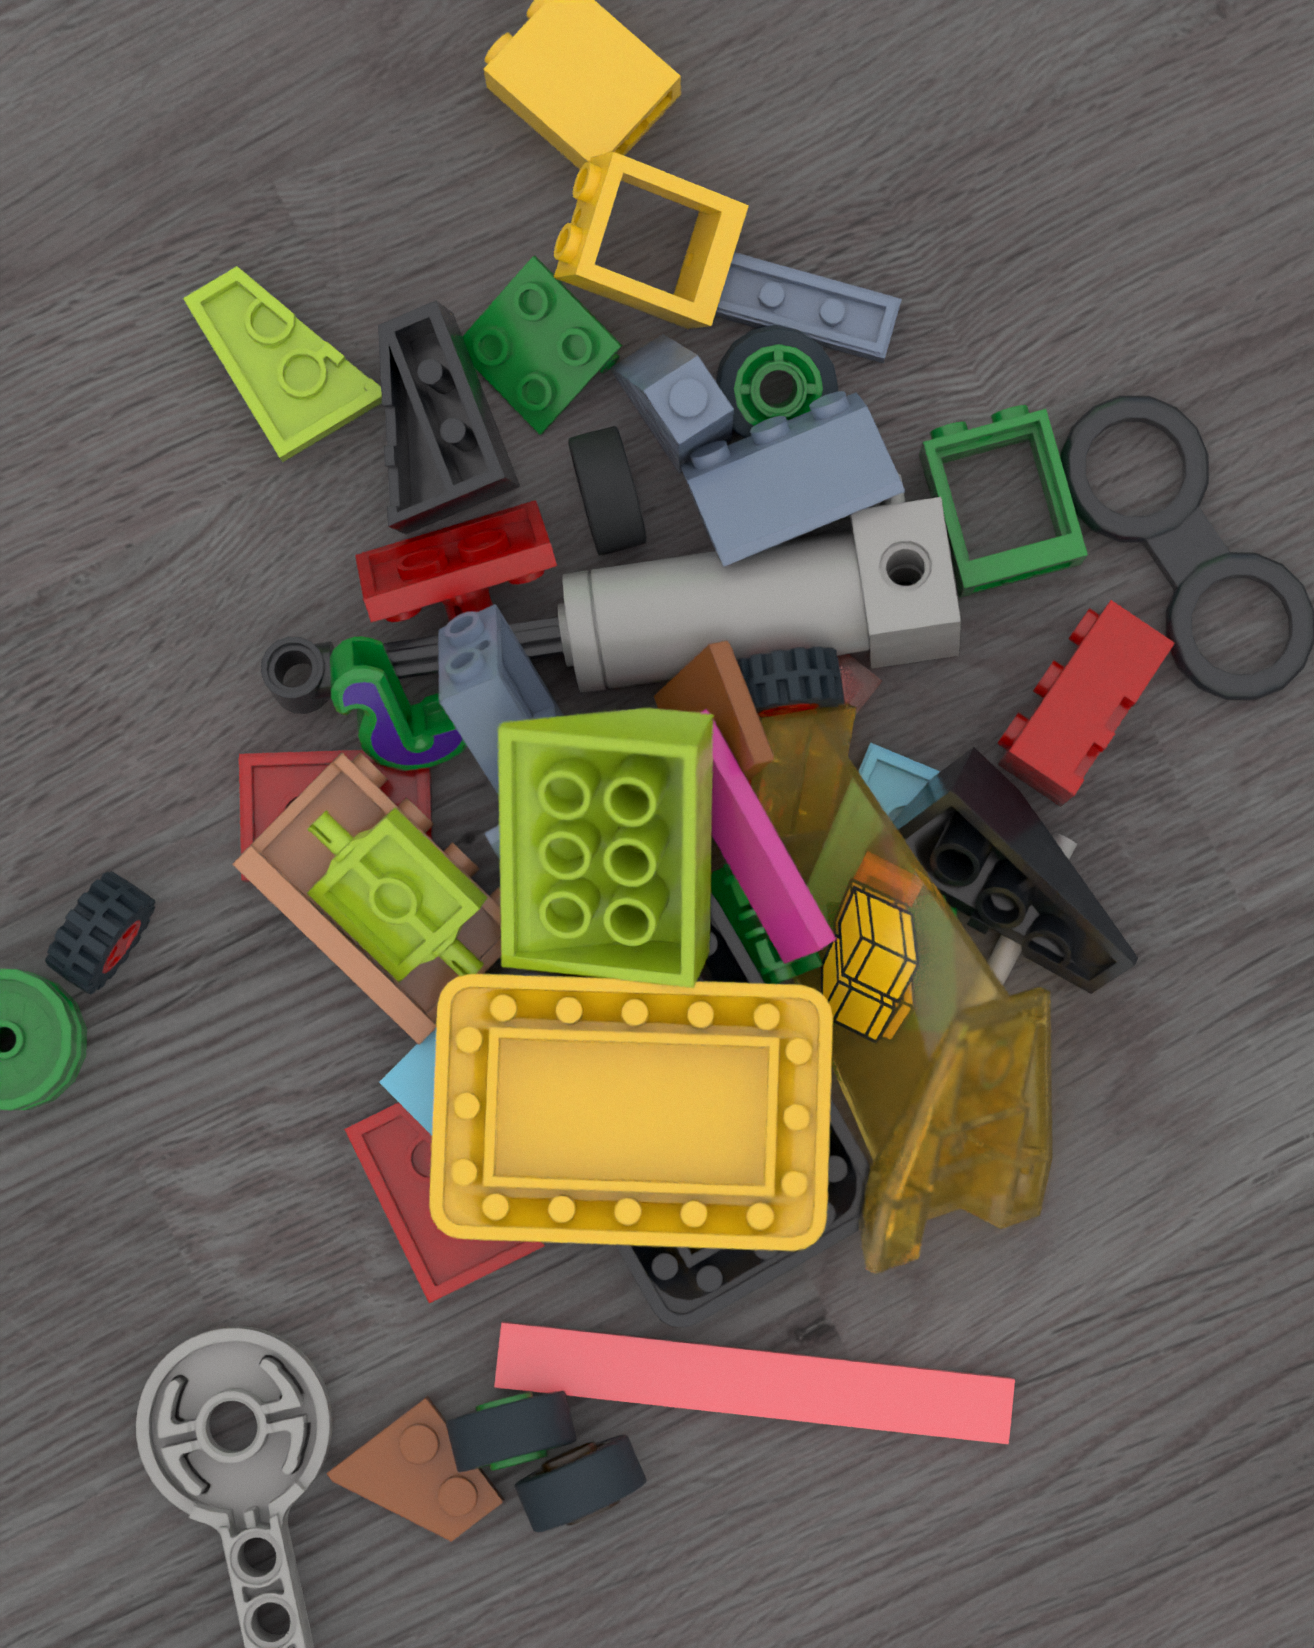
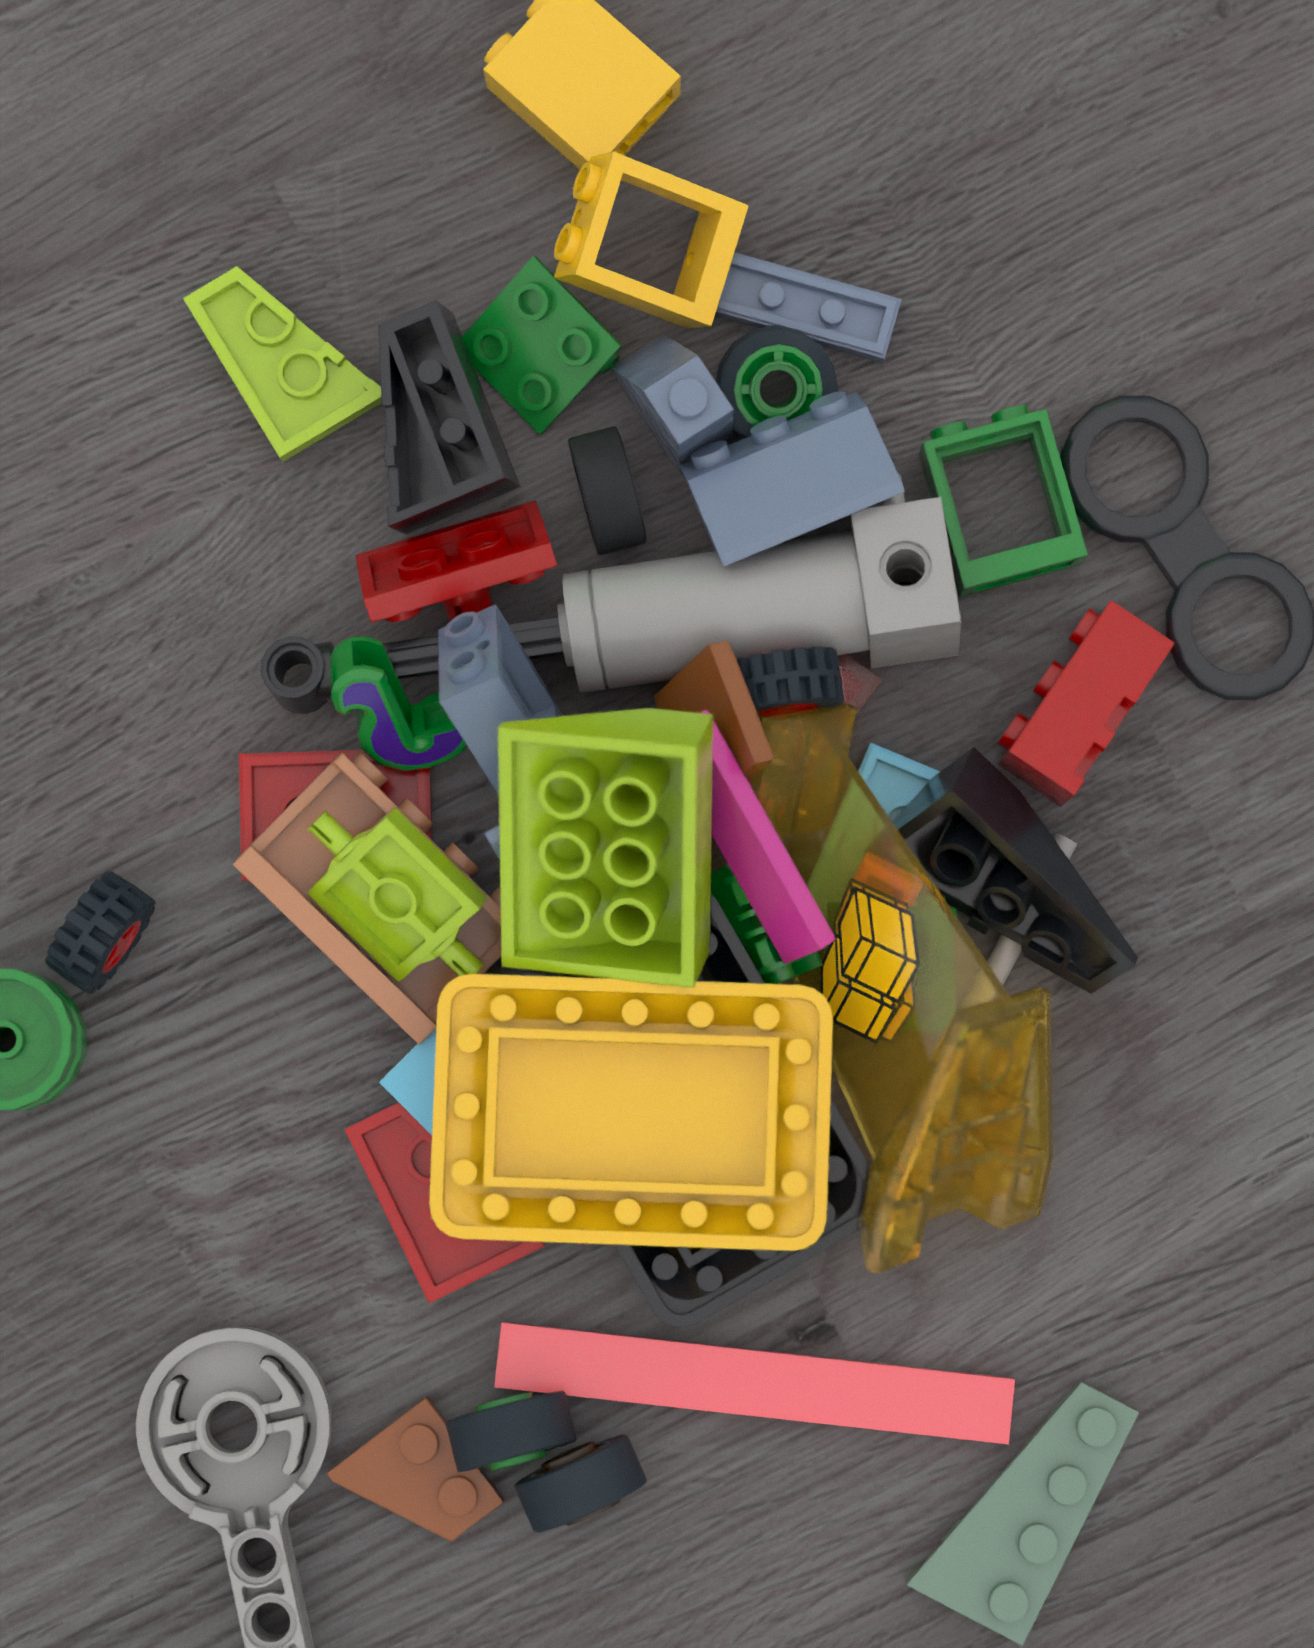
none -> sand green wing [905,1381,1139,1646]

